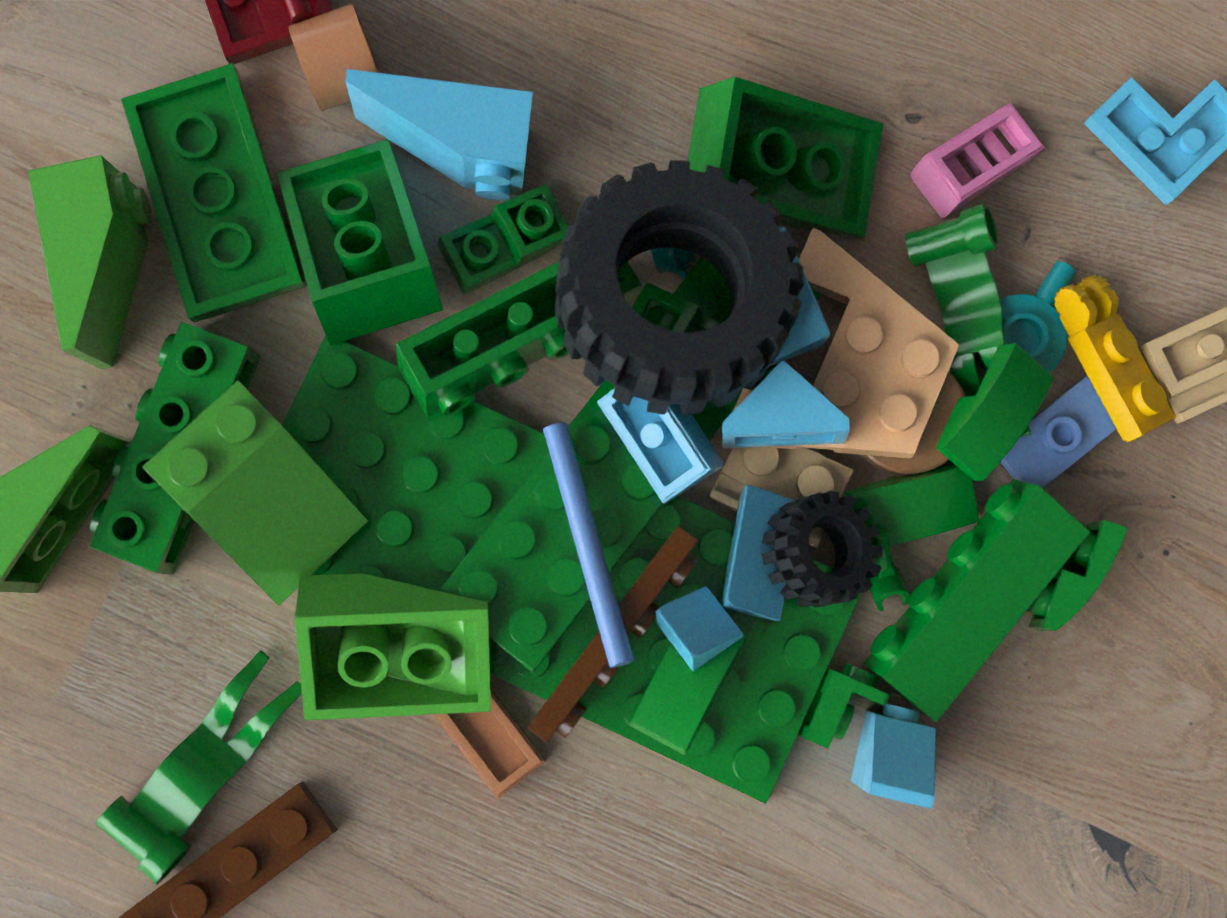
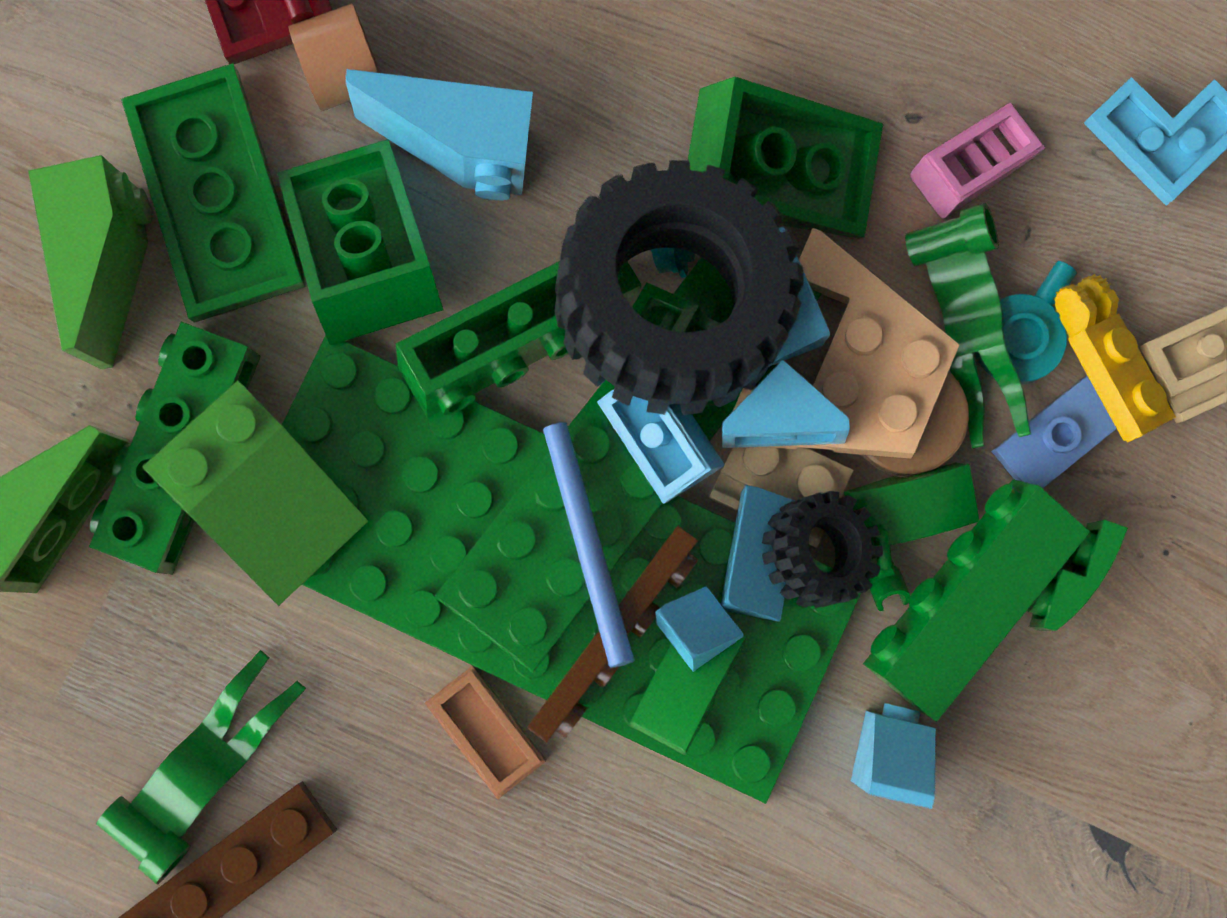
bright green slope [295,573,491,720] -> none
green slope [437,183,569,295] -> none
green bracket [798,663,890,749] -> none
green slope [936,343,1054,481] -> none

